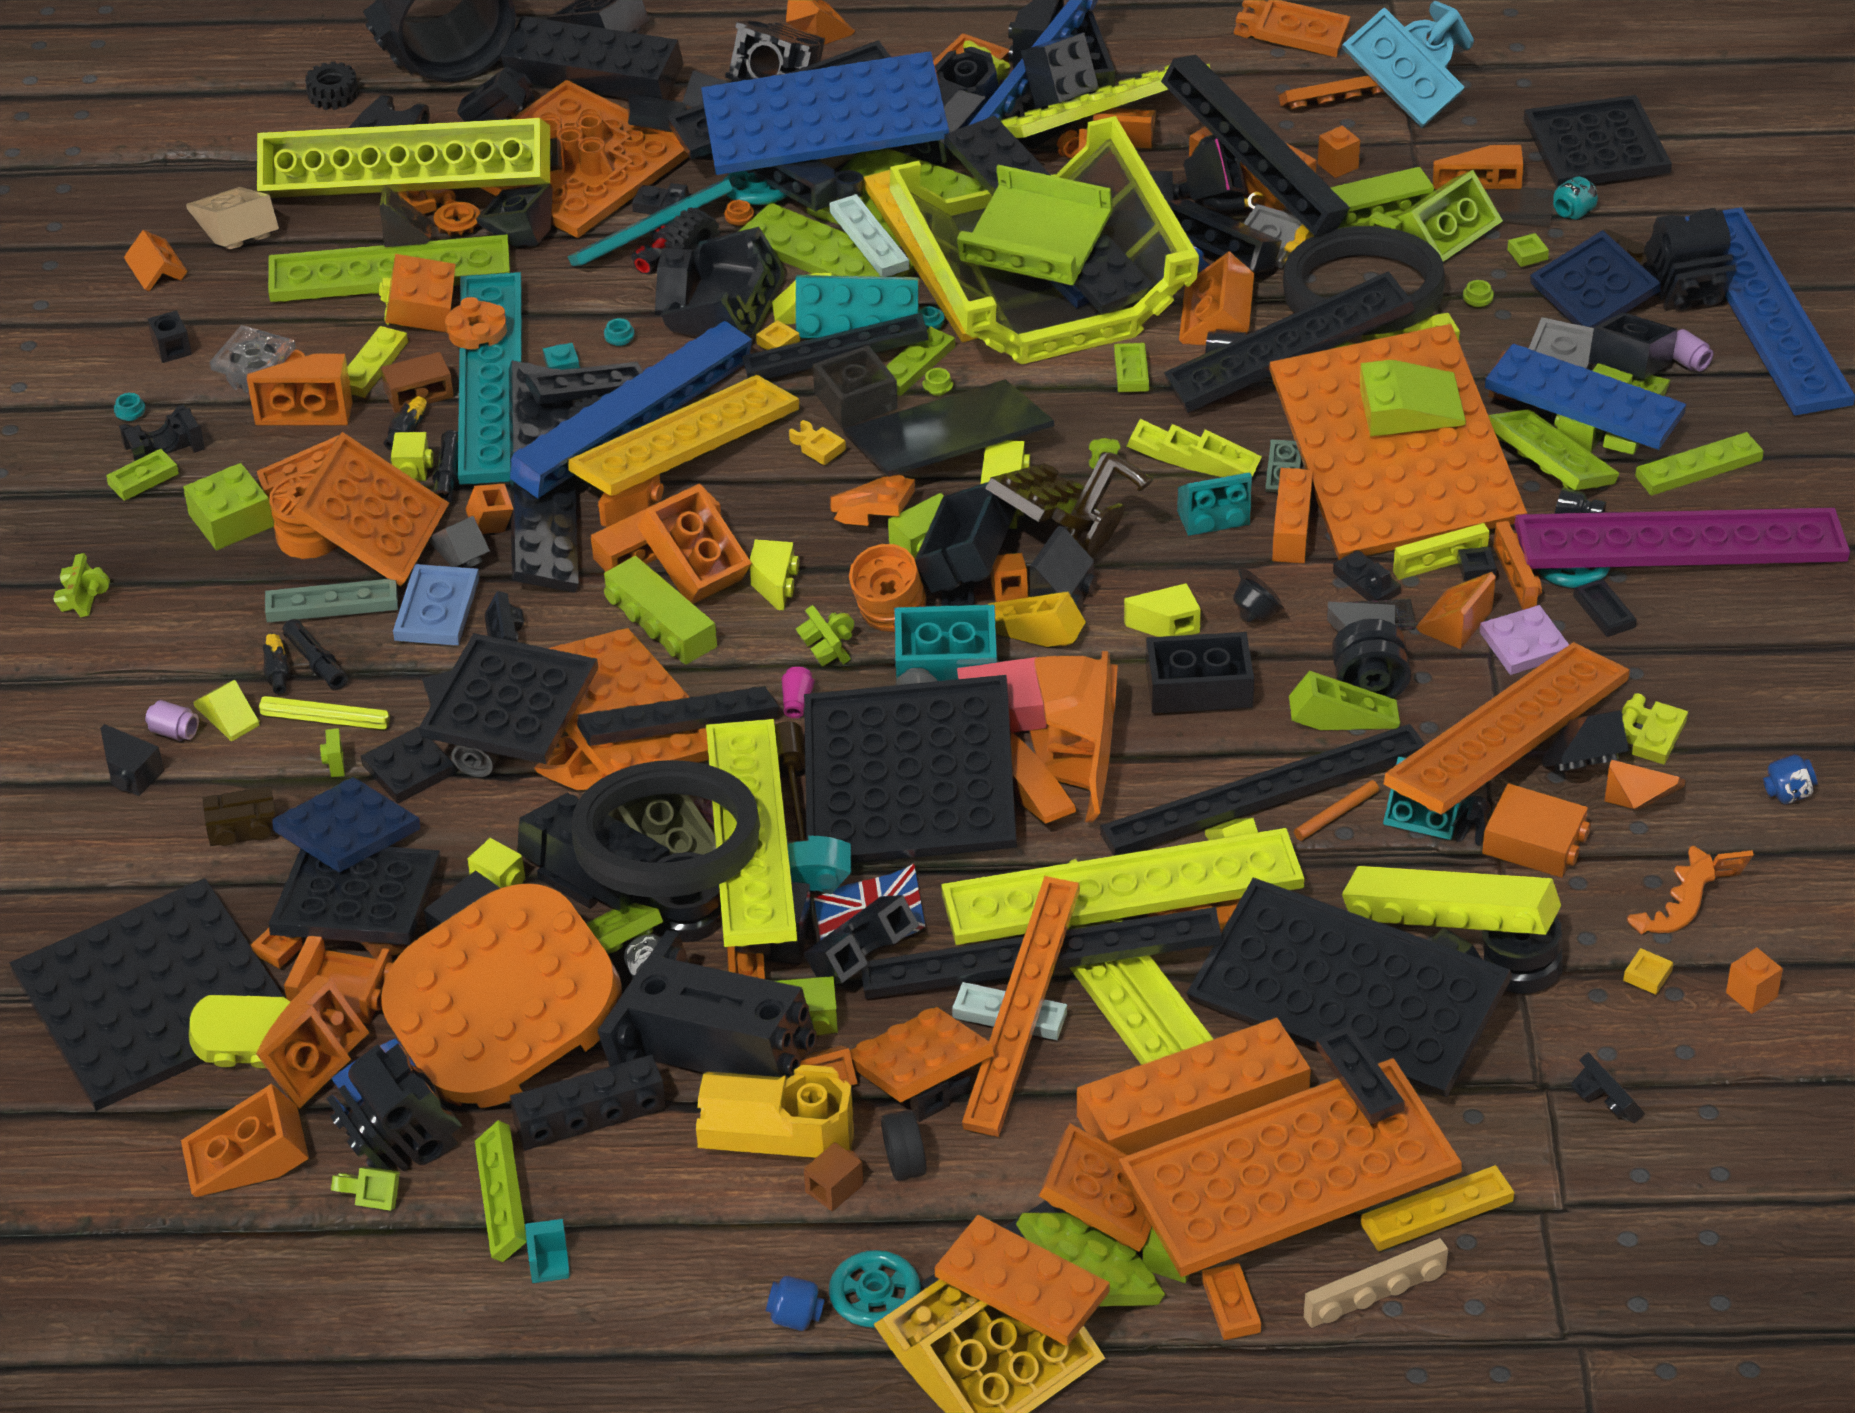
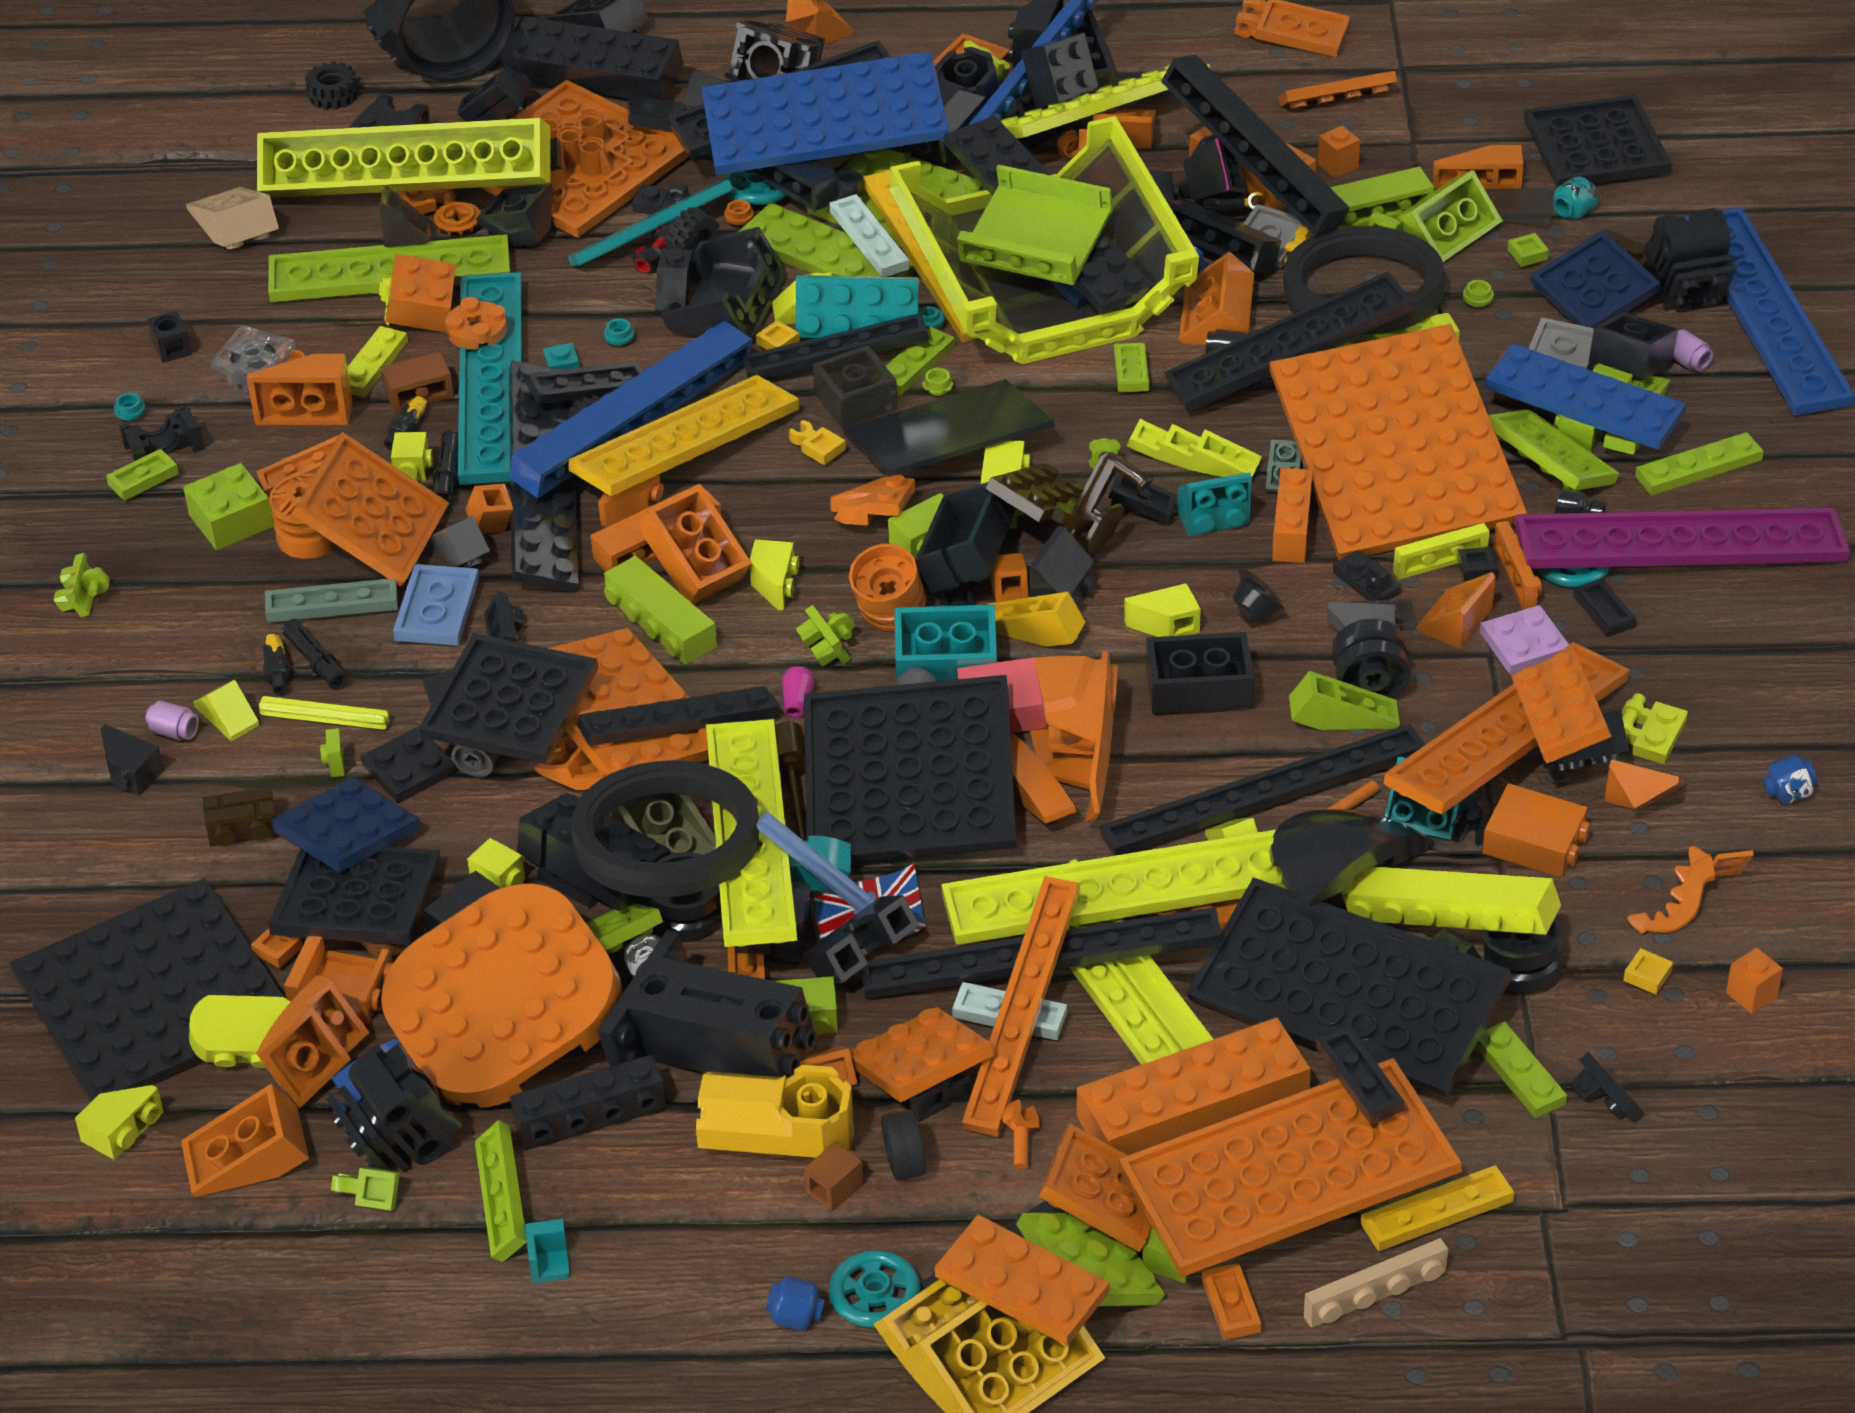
orange panel [124,230,188,291] -> none
medium azure plate [1342,1,1474,128] -> none
lime slope [1360,360,1466,436] -> none
none -> neon yellow slope [75,1085,164,1160]
none -> medium blue axle [756,812,876,915]
none -> orange bar [1002,1099,1040,1170]
none -> black hinge [1108,473,1178,524]
none -> black brick [1269,809,1435,907]
none -> lime plate [1475,1021,1567,1118]
none -> orange plate [1511,649,1612,764]

